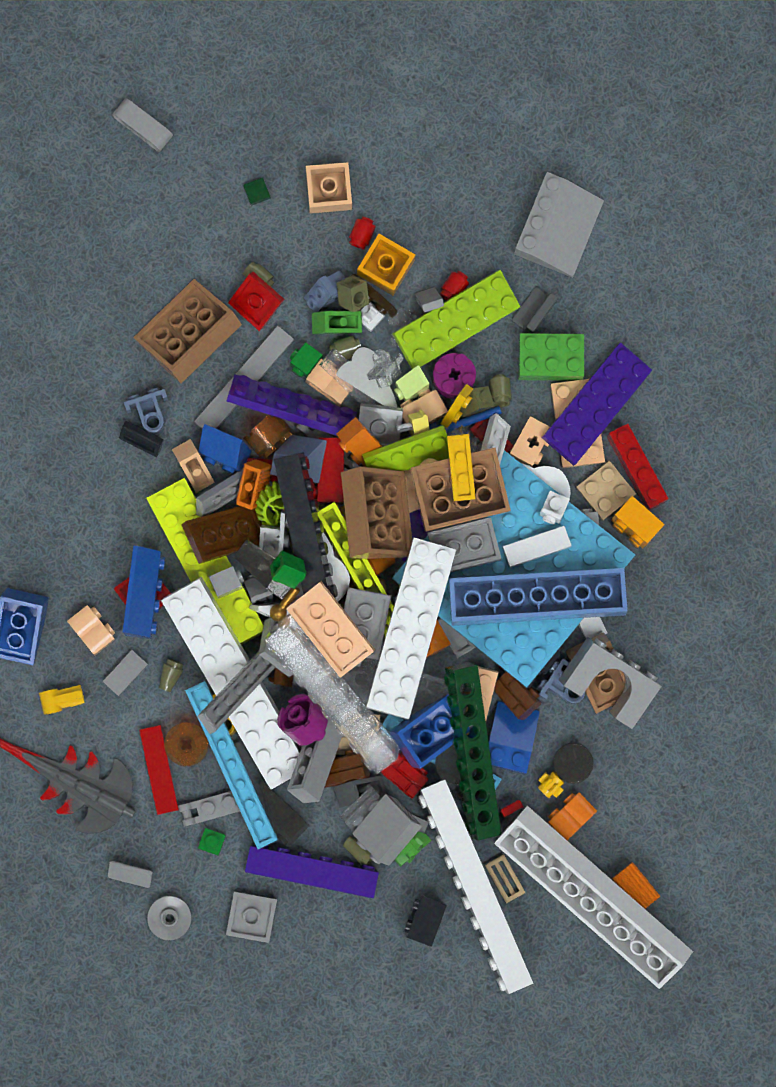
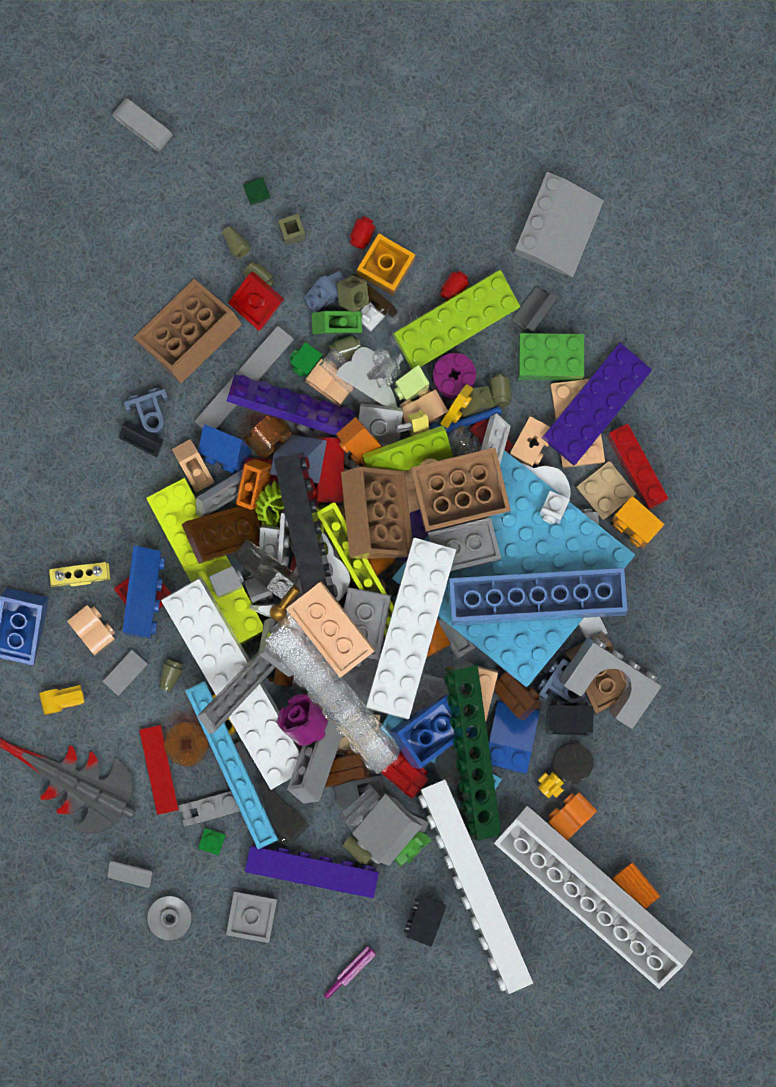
green brick [270,551,306,589] -> none
light nougat brick [306,162,352,213] -> none
light grey tile [414,287,444,312] -> none
yellow tile [447,434,476,502] -> none
tan tile [485,855,525,903] -> none
red tile [500,800,523,818] -> none
white tile [503,526,572,568] -> none
none -> light yellow piece [49,562,111,587]
none -> olive cone [222,226,250,258]
none -> olive brick [278,214,305,246]
none -> magenta axle [324,946,376,999]
none -> black brick [546,701,593,736]

